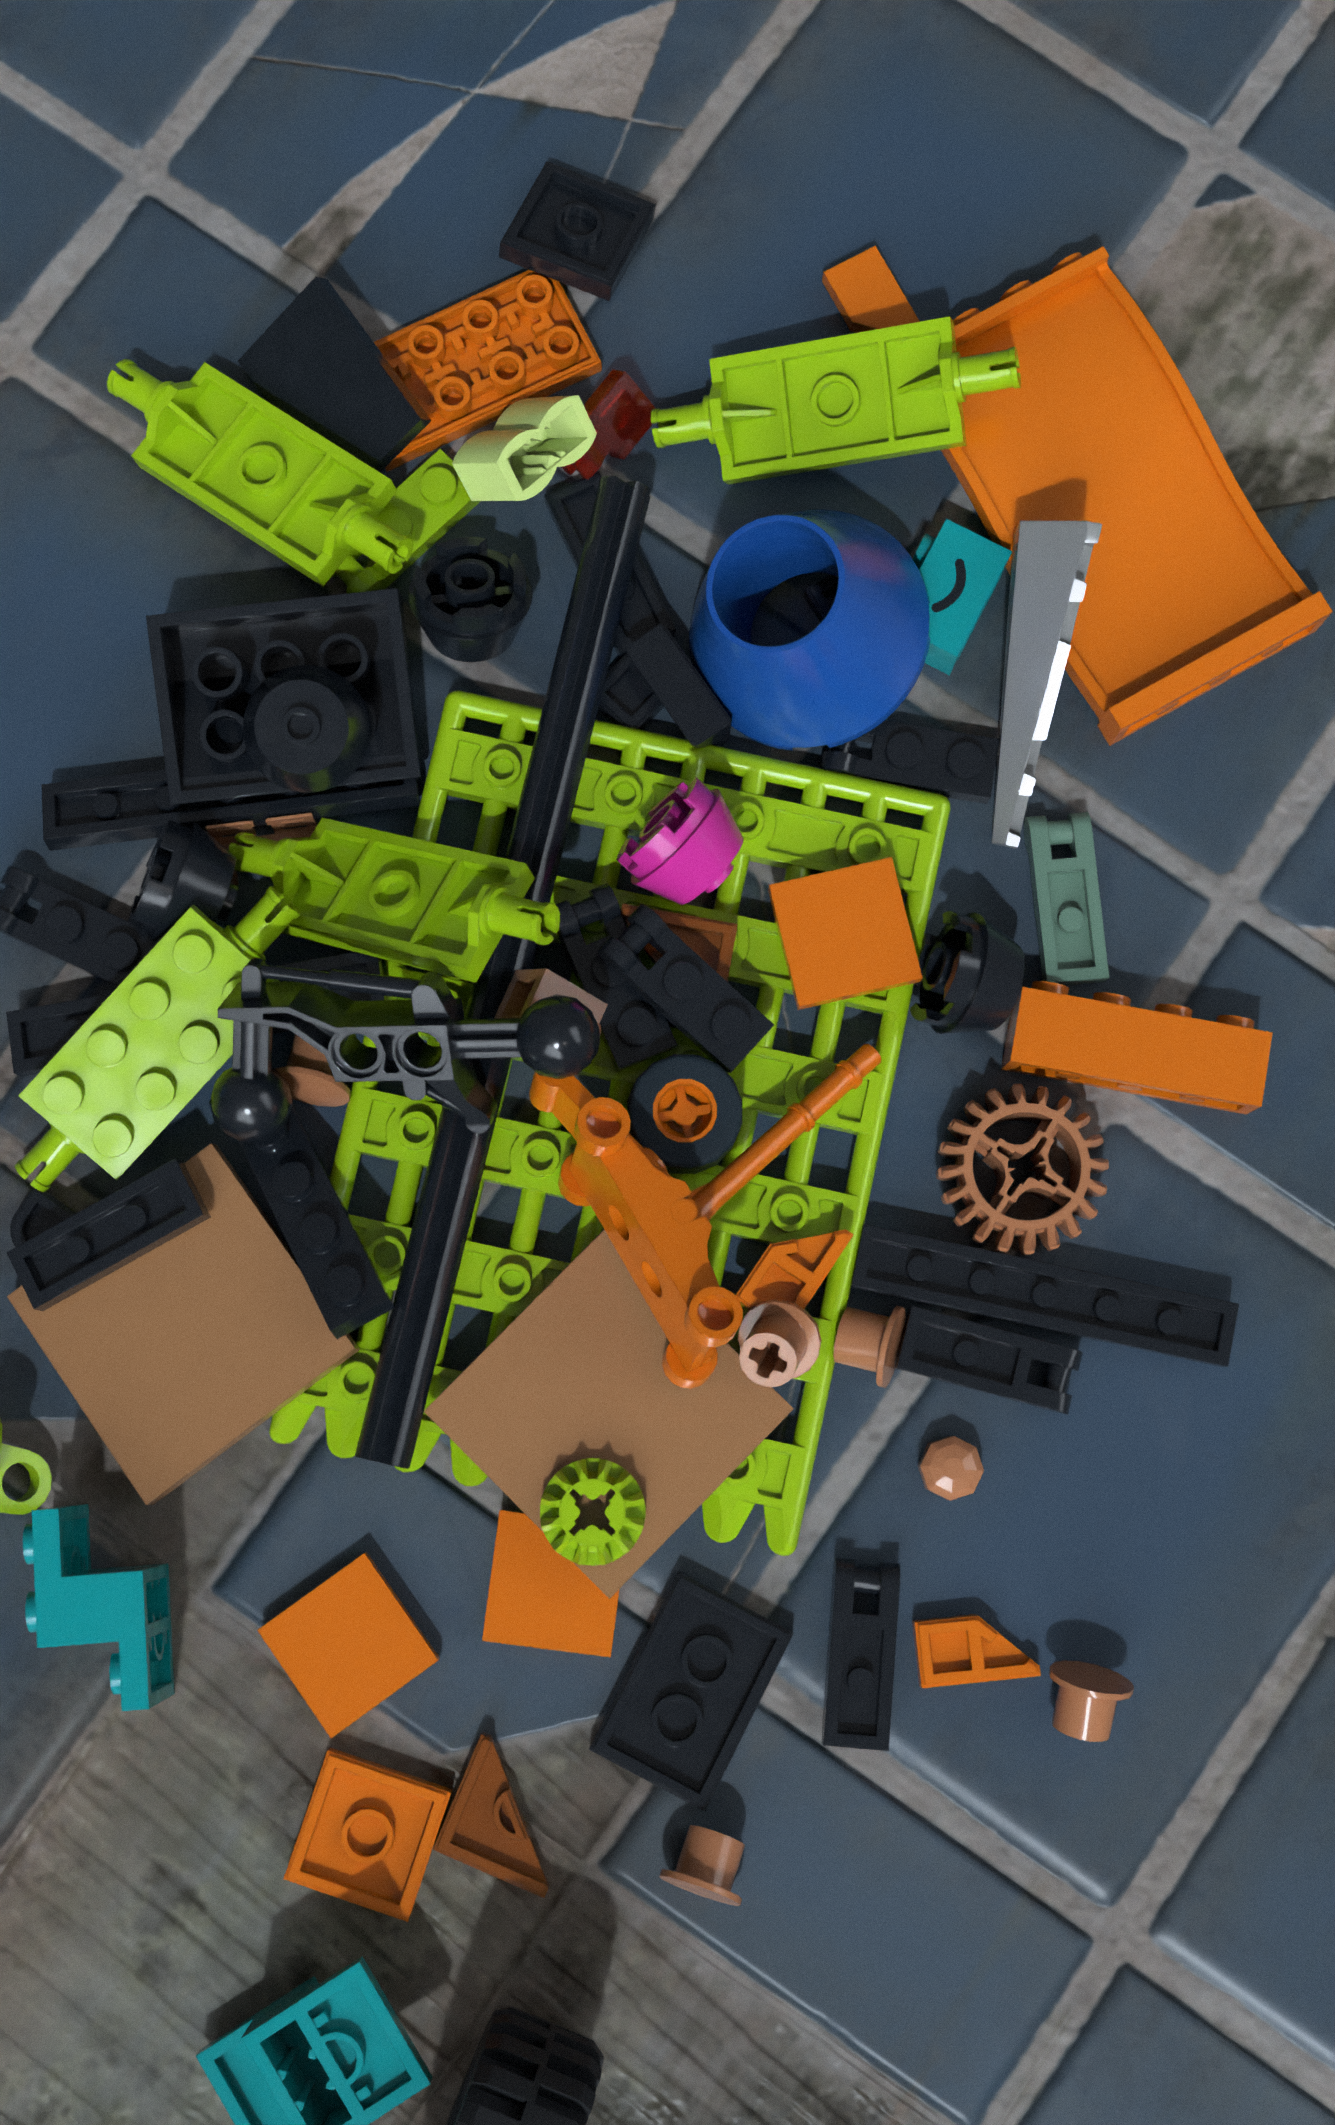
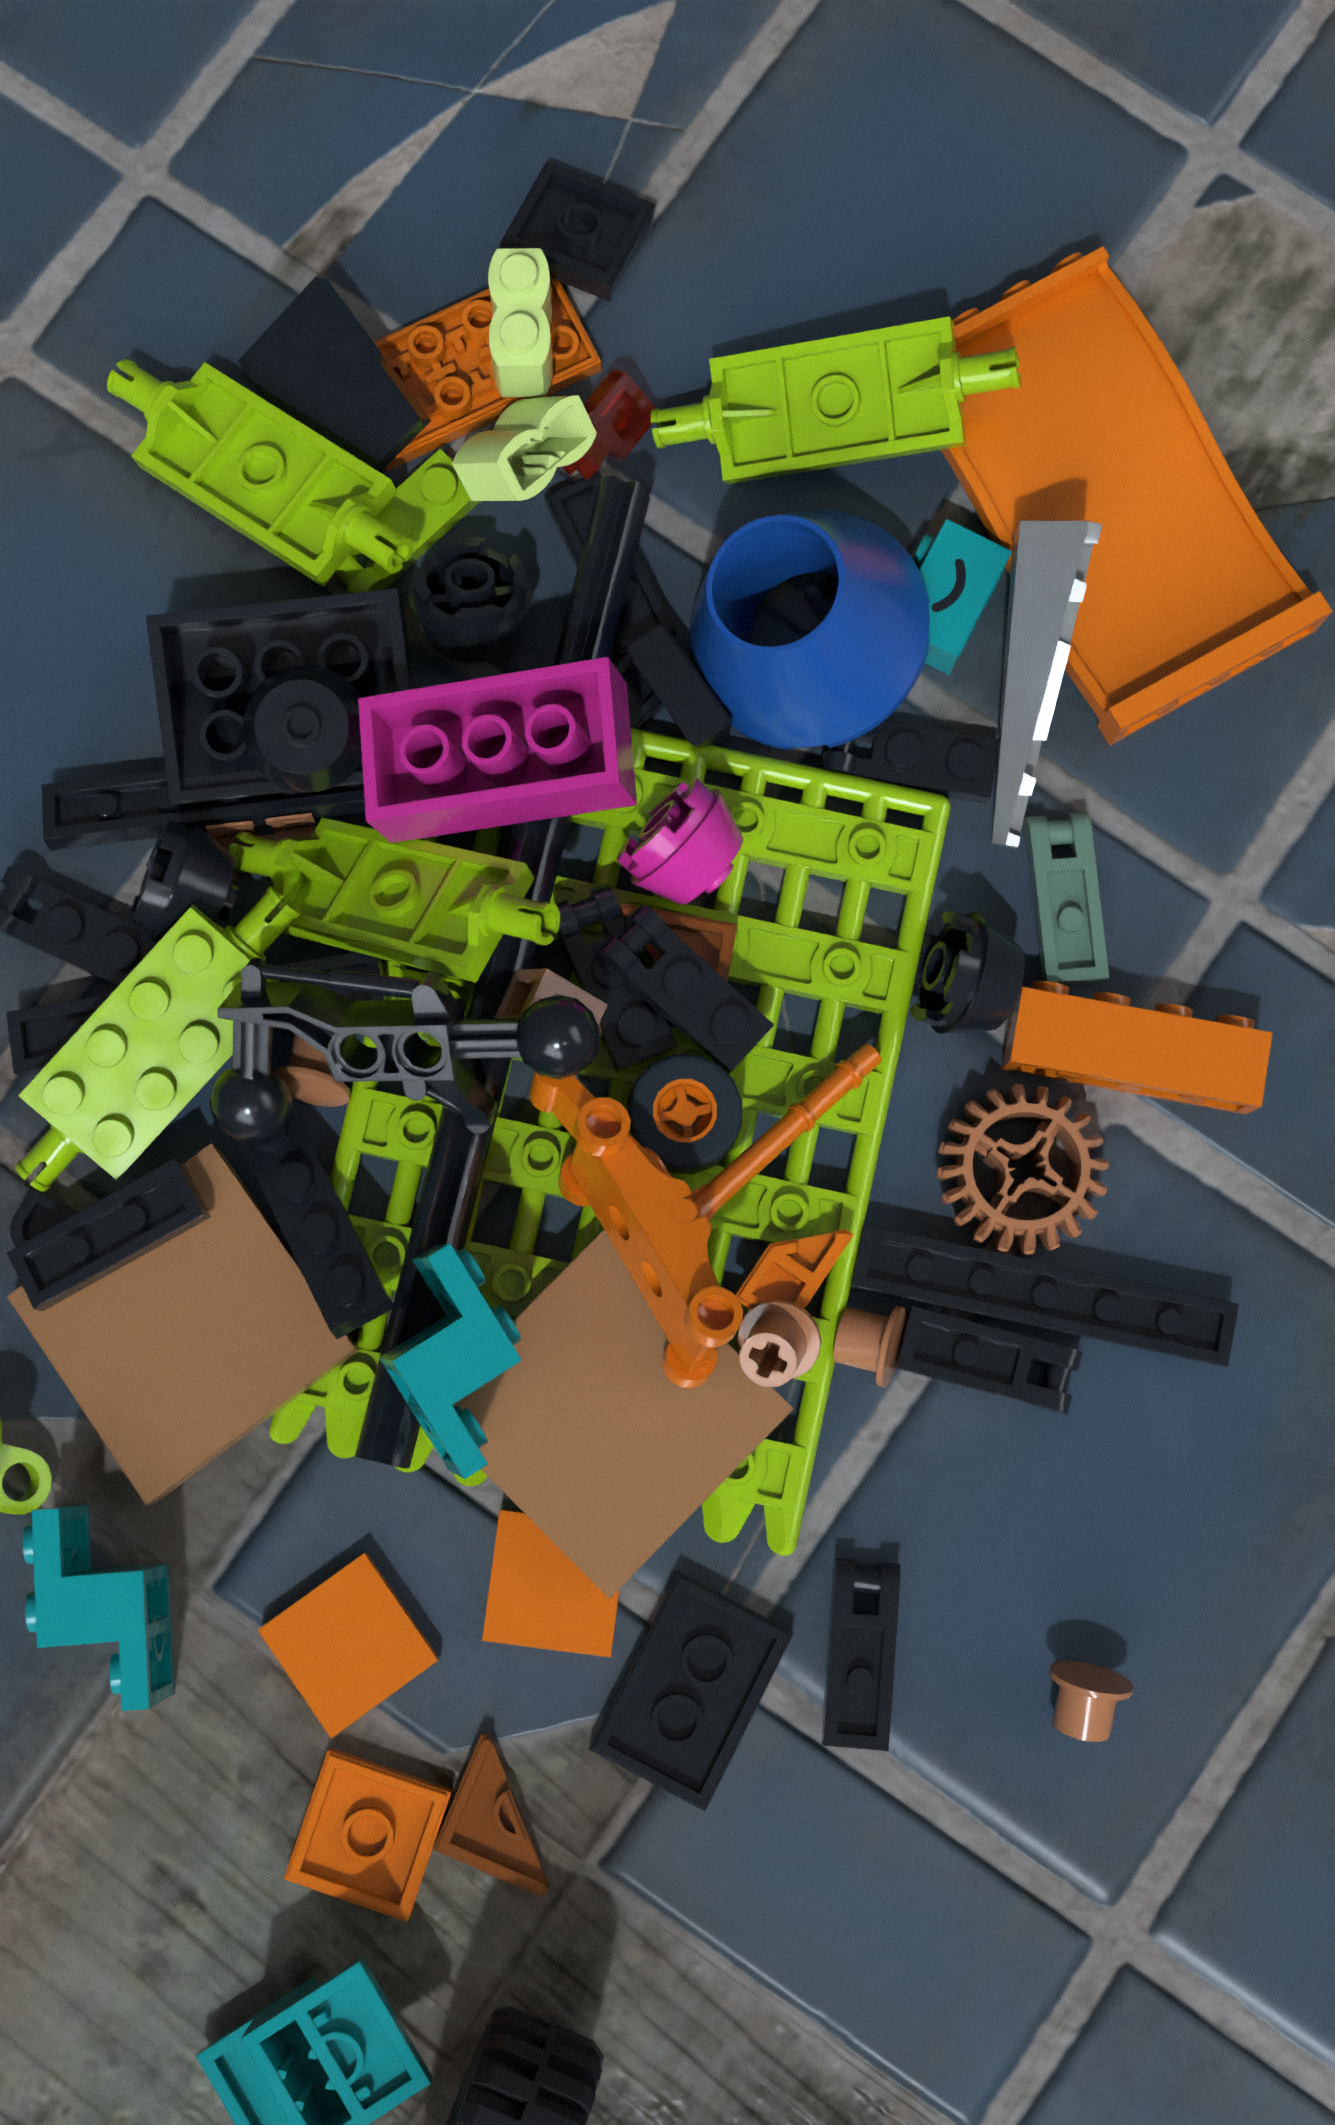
lime gear [540,1458,646,1566] -> none
nougat piece [659,1825,745,1906] -> none
orange tile [768,857,923,1010] -> none
orange tile [822,245,920,333] -> none
orange tile [912,1614,1041,1688] -> none
nougat tile [917,1436,984,1501] -> none
none -> dark pink brick [358,657,637,843]
none -> teal bracket [379,1243,522,1479]
none -> yellowish green brick [488,248,553,397]

